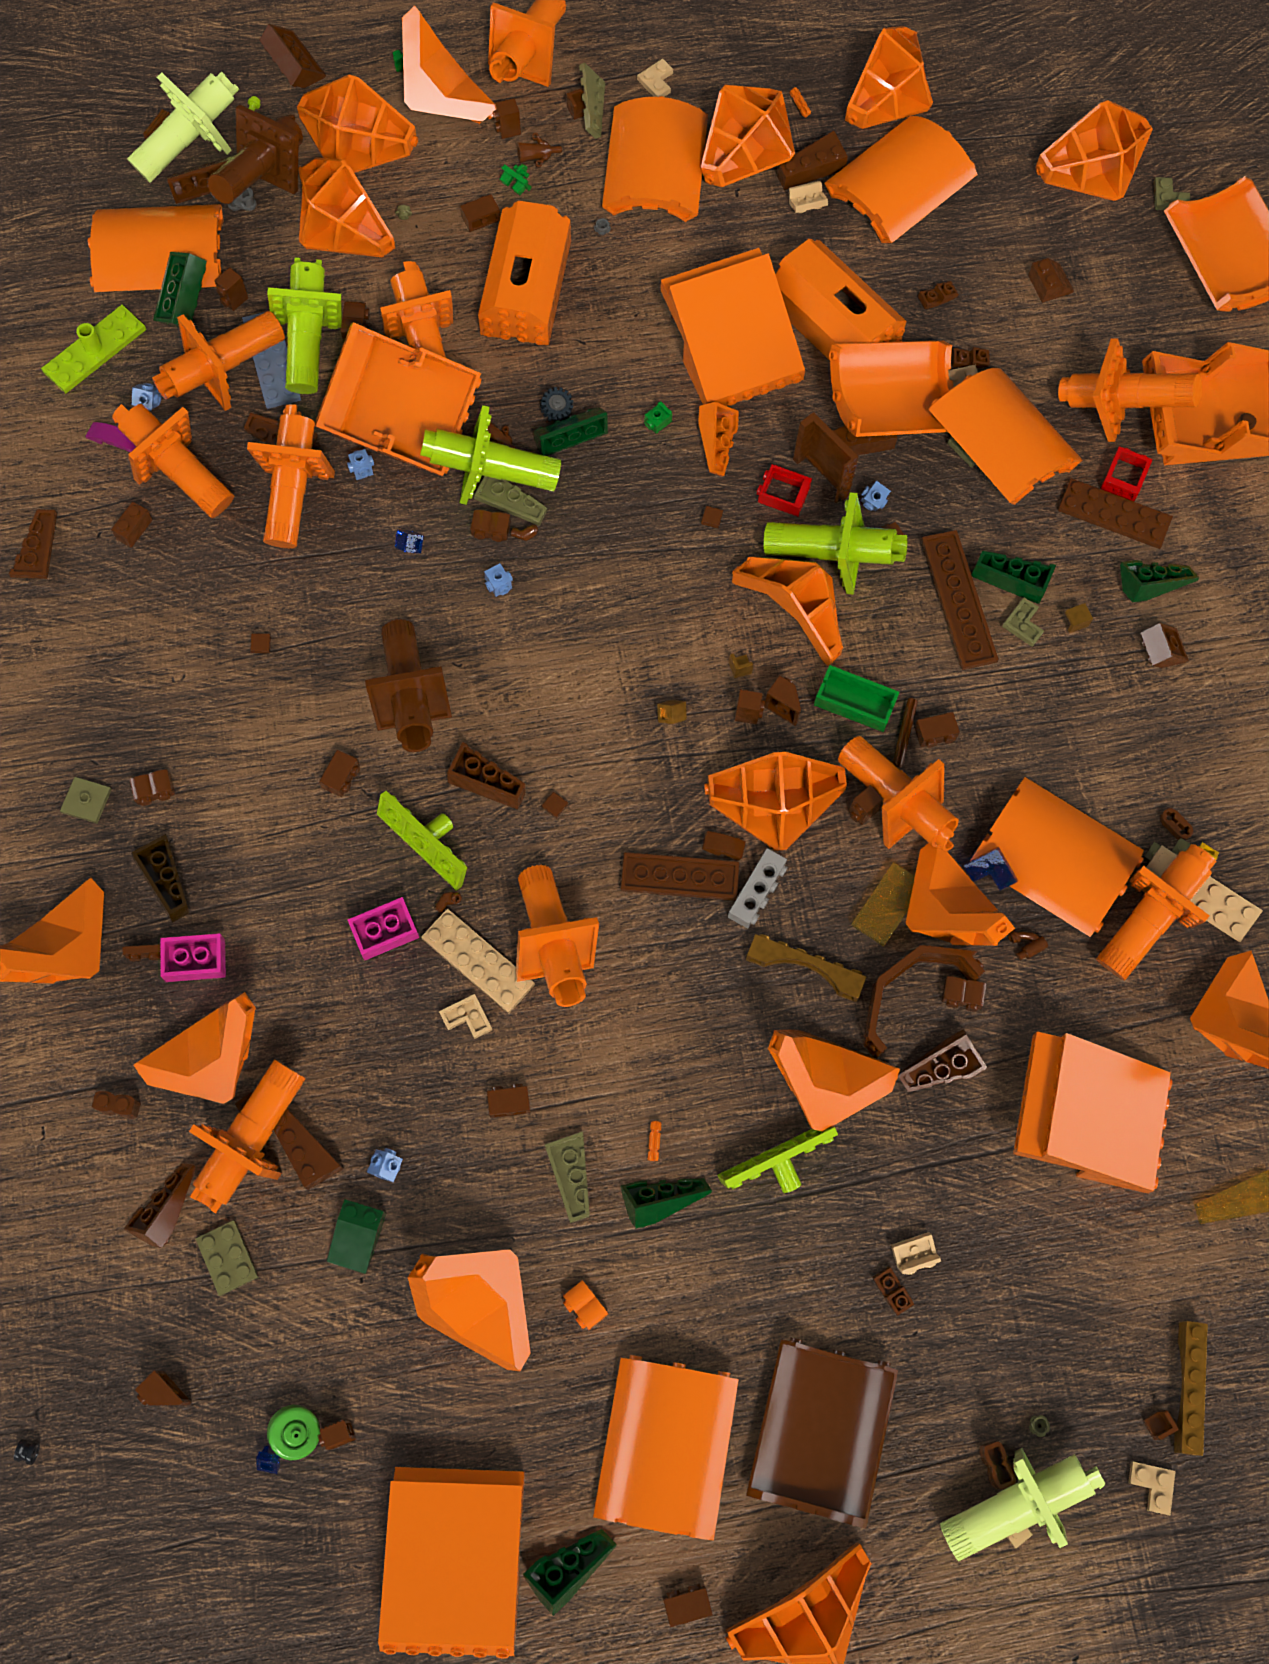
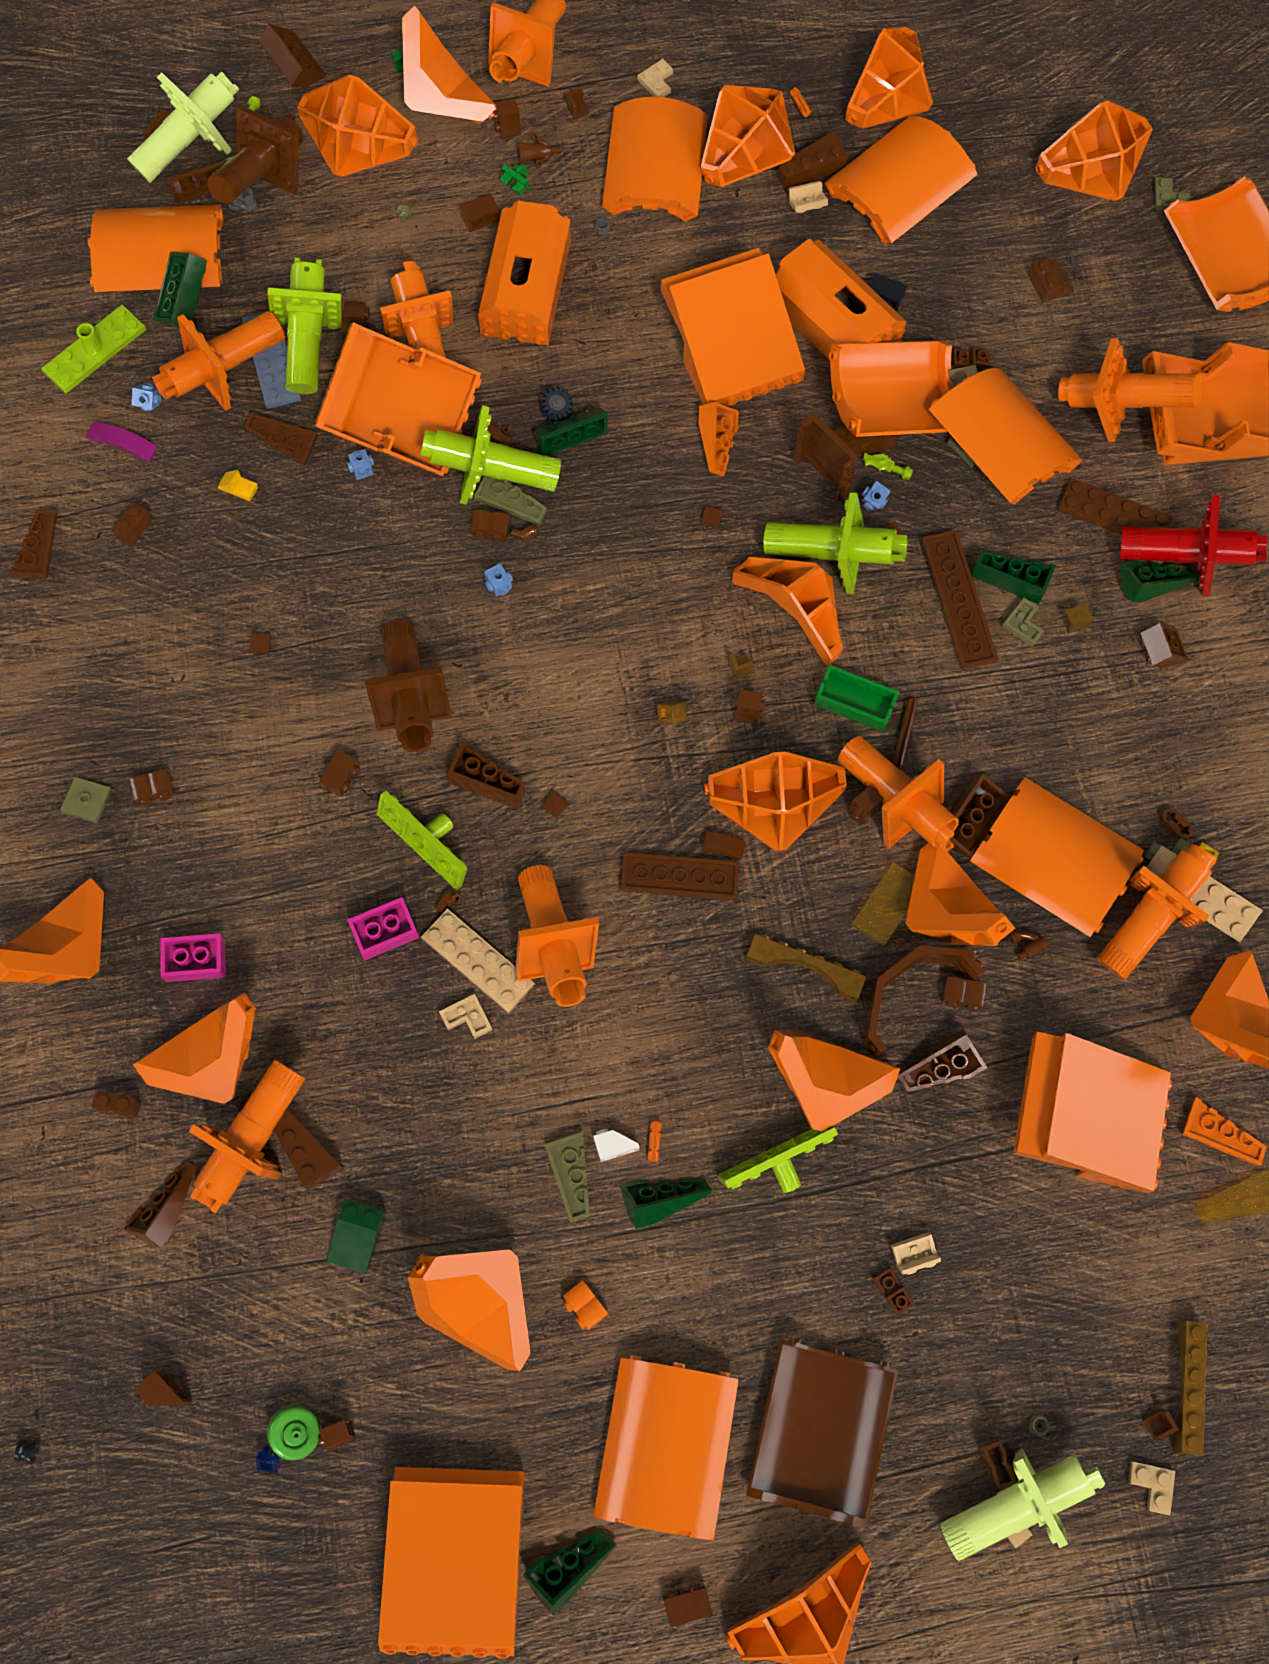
orange piece [112,404,234,519] -> none
reddish brown plate [122,944,161,962] -> none
dark brown wedge [131,834,190,923] -> none
olive plate [196,1220,259,1296] -> none
reddish brown brick [214,267,248,311] -> none
orange piece [247,405,335,549] -> none
orange panel [298,157,395,258] -> none
medium blue brick [367,1148,403,1182] -> none
clear blue panel [395,529,424,553] -> none
reddish brown brick [487,1084,531,1118] -> none
olive wing [579,63,605,139] -> none
green brick [644,401,672,434] -> none
light grey brick [728,848,788,929] -> none
red window [756,464,812,517] -> none
reddish brown slope [764,675,801,727] -> none
reddish brown brick [914,712,960,748] -> none
reddish brown slope [918,281,959,310] -> none
clear blue plate [964,847,1018,890] -> none
red window [1100,446,1153,502] -> none
reddish brown plate [1238,413,1257,430] -> none
none -> yellow slope [218,470,258,501]
none -> white slope [593,1129,640,1162]
none -> lime piece [862,453,913,480]
none -> black brick [869,273,908,312]
none -> reddish brown slope [949,774,1011,858]
none -> red piece [1120,495,1268,596]
none -> orange wing [1181,1097,1267,1167]

